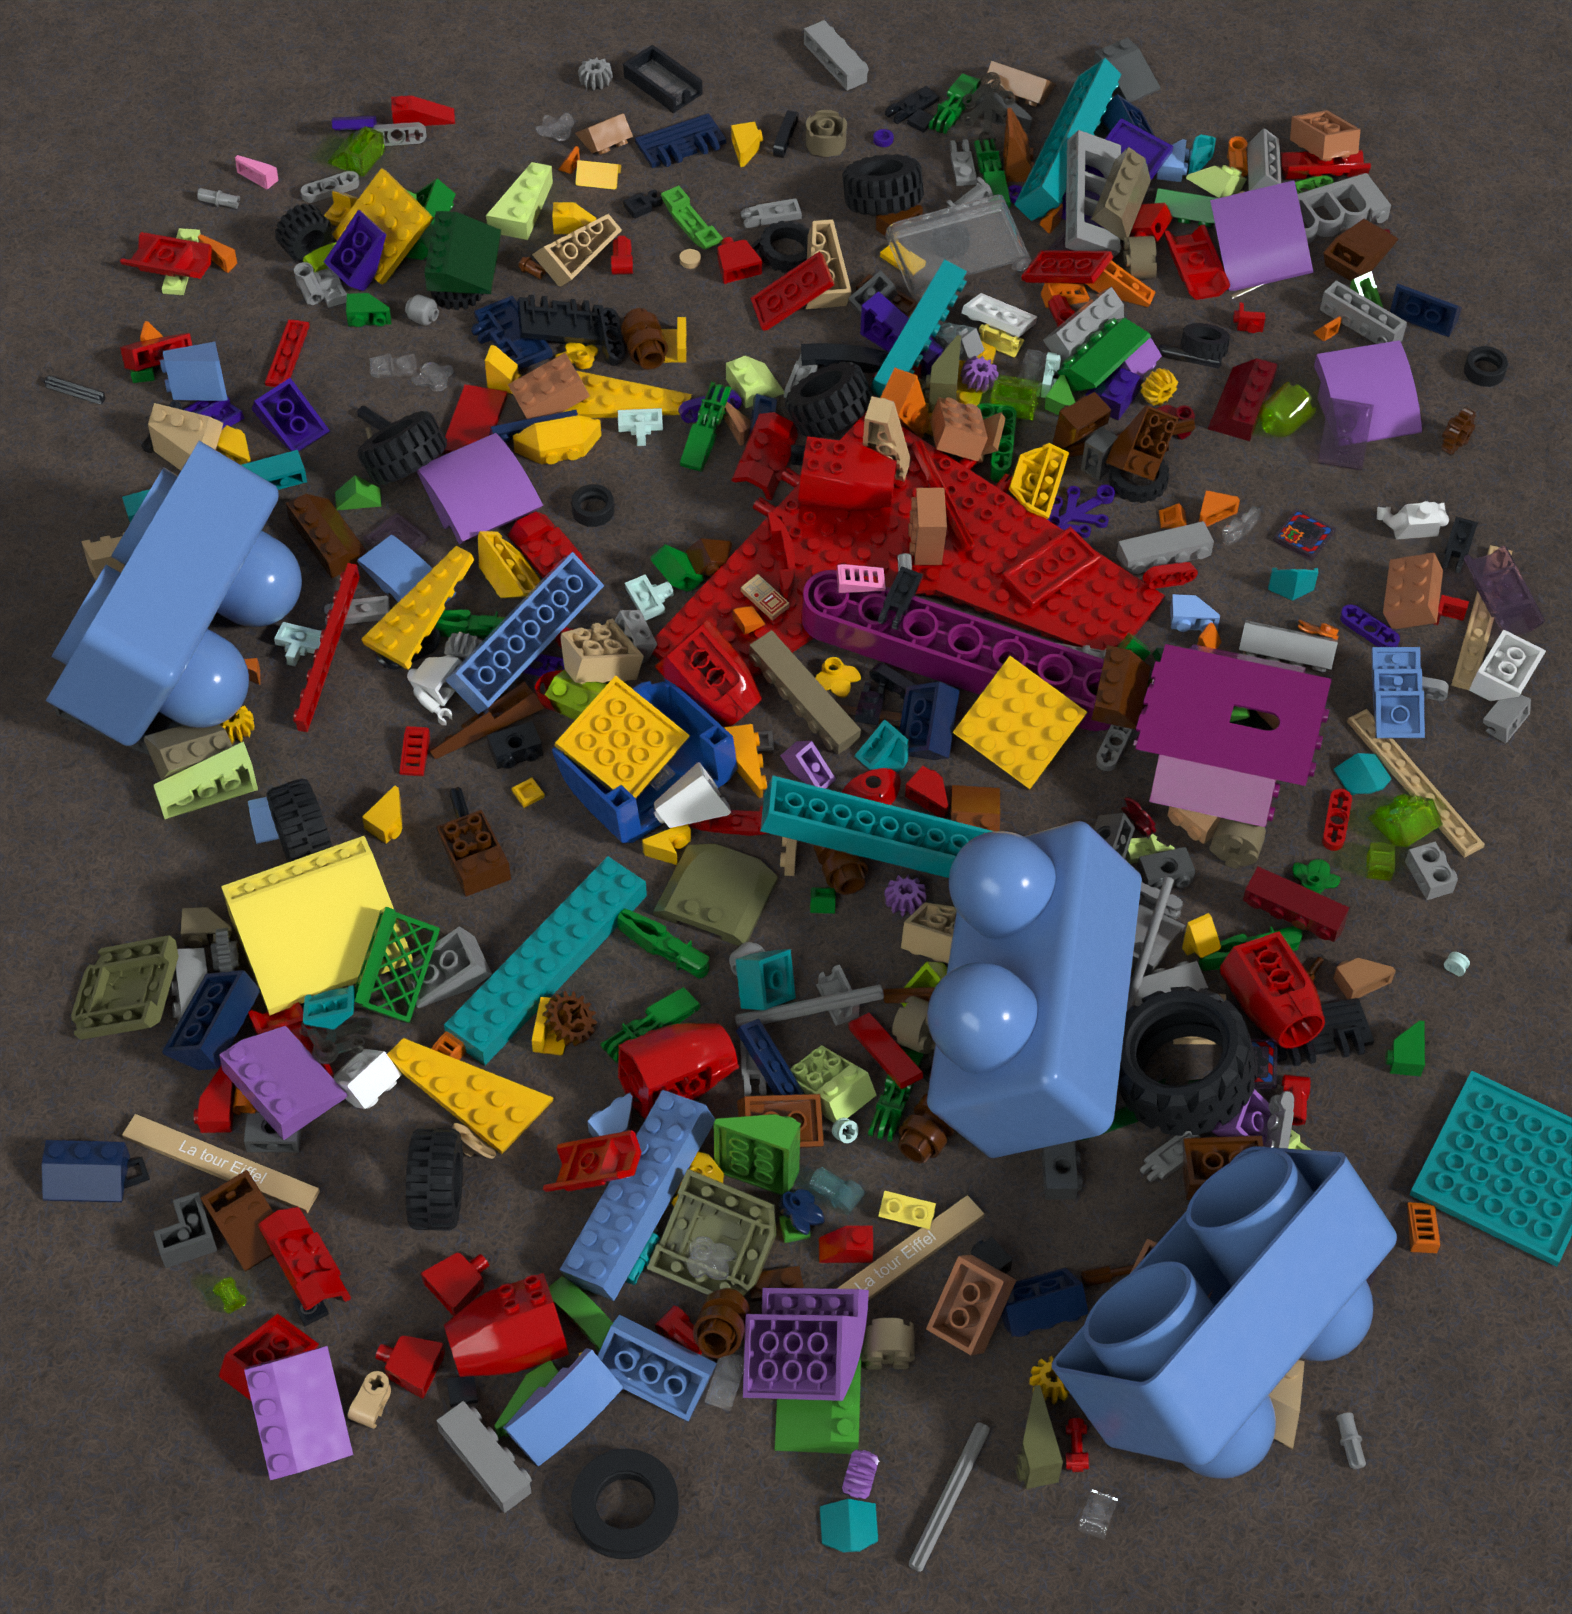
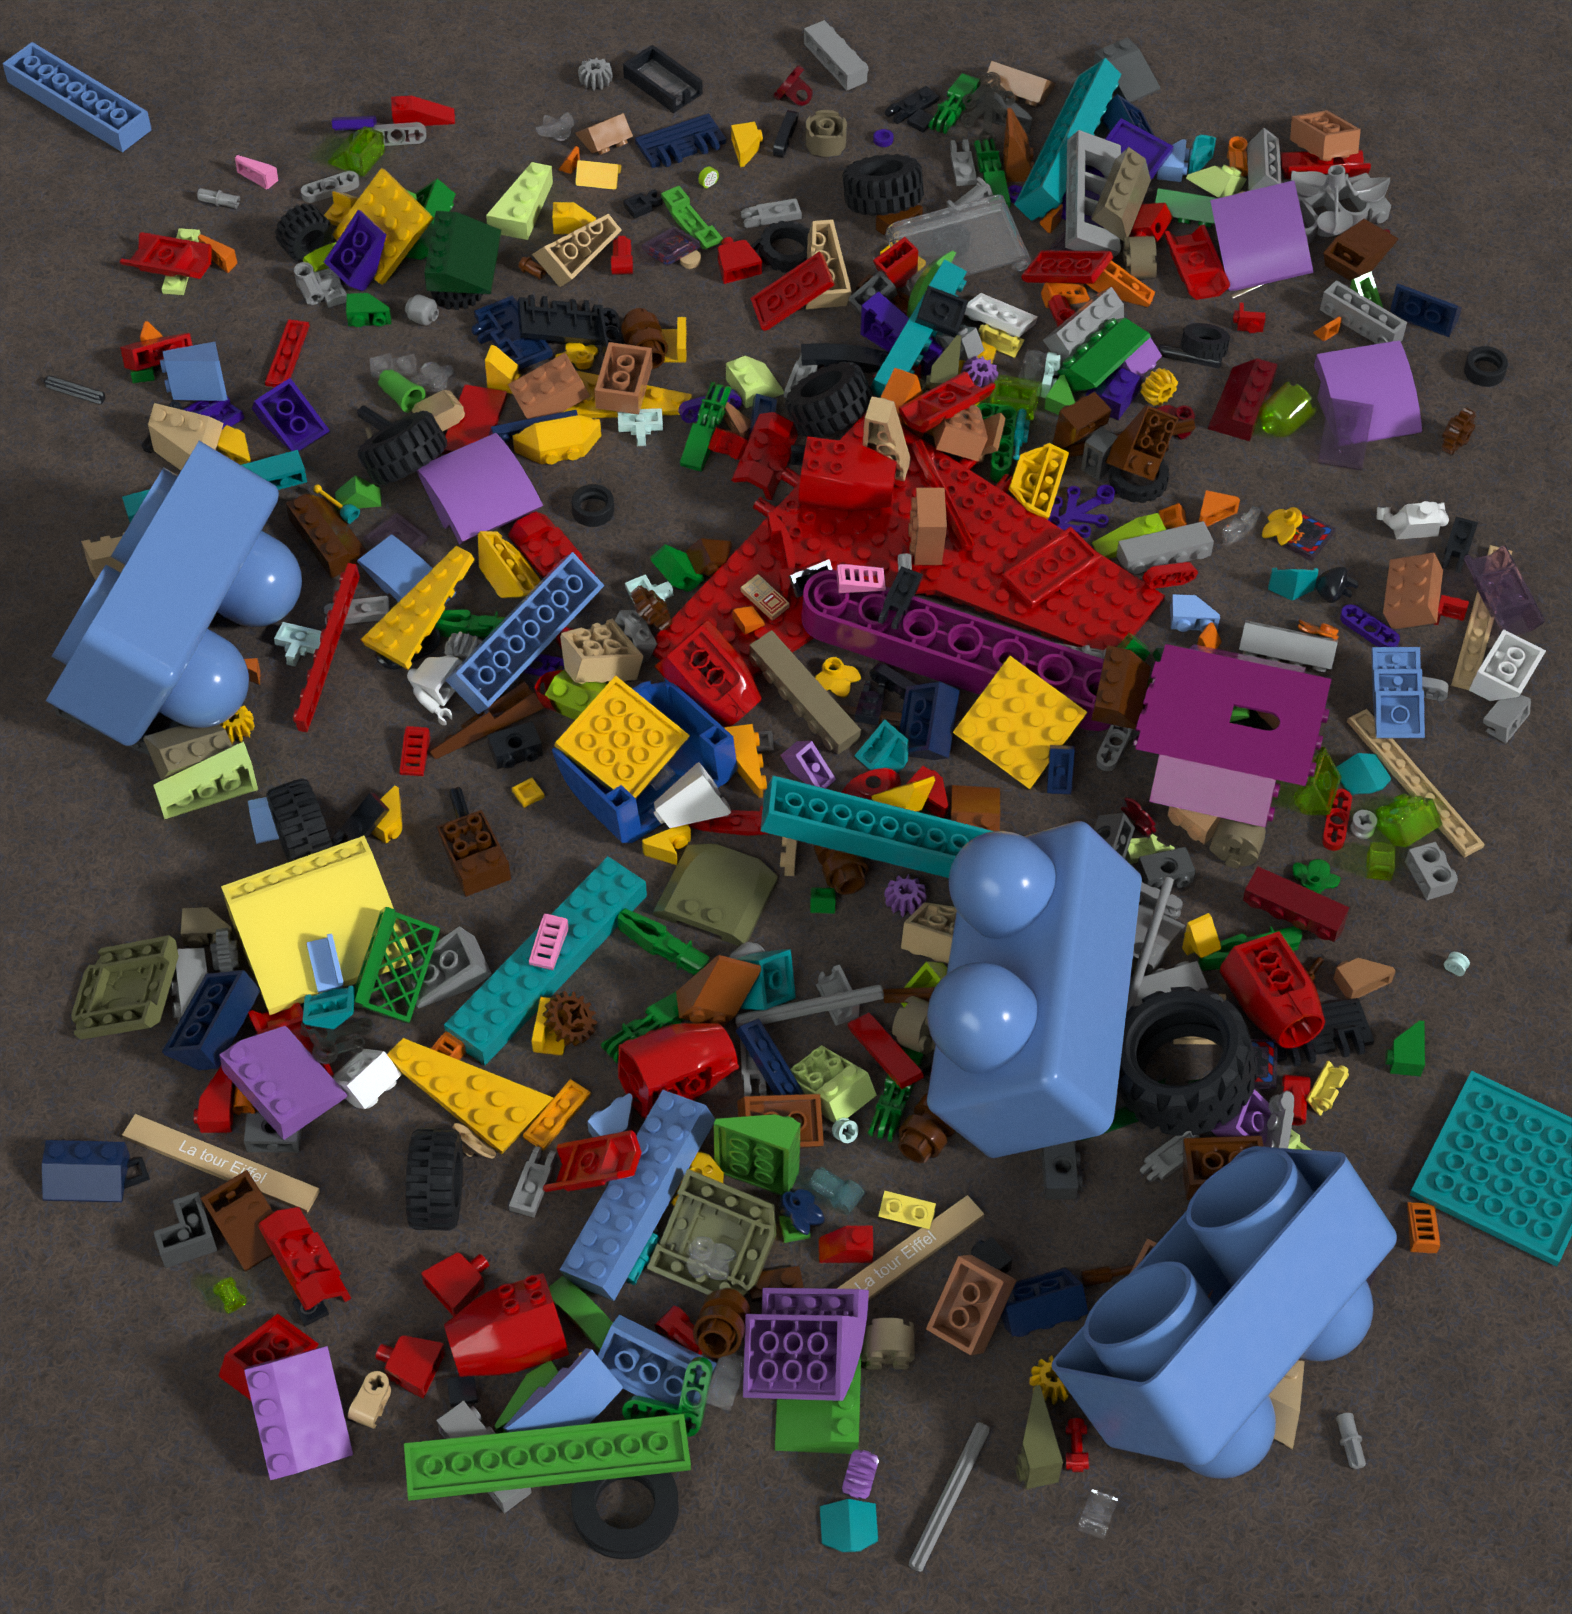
none -> medium blue brick [2,42,152,152]
none -> light blue panel [307,933,343,993]
none -> teal hinge [313,485,360,524]
none -> black hinge [331,793,390,846]
none -> bright green plant [378,369,425,413]
none -> bright green plate [404,1414,691,1501]
none -> tan slope [411,390,465,431]
none -> light grey hinge [509,1146,557,1218]
none -> light orange tile [523,1079,591,1151]
none -> bright pink slope [529,914,569,970]
none -> nougat brick [595,342,653,415]
none -> green beam [622,1357,713,1437]
none -> reddish brown gear [630,585,672,630]
none -> clear purple tile [642,226,701,266]
none -> dark orange slope [676,955,761,1027]
none -> tile [698,166,719,189]
none -> red bracket [708,428,748,460]
none -> dark red tile [773,65,813,106]
none -> slope [789,559,833,598]
none -> yellow slope [871,776,935,812]
none -> red torso [873,237,919,288]
none -> red piece [899,371,995,433]
none -> bright green slope [907,251,956,318]
none -> black tile [915,285,969,338]
none -> teal piece [1013,409,1030,460]
none -> dark blue plate [1047,745,1075,794]
none -> lime slope [1092,513,1166,559]
none -> yellow plate [1262,507,1303,546]
none -> light grey plant [1291,165,1390,235]
none -> clear neon green slope [1294,747,1341,815]
none -> light yellow hinge [1306,1061,1349,1116]
none -> black piece [1315,567,1359,603]
none -> light grey wheel [1350,810,1377,839]

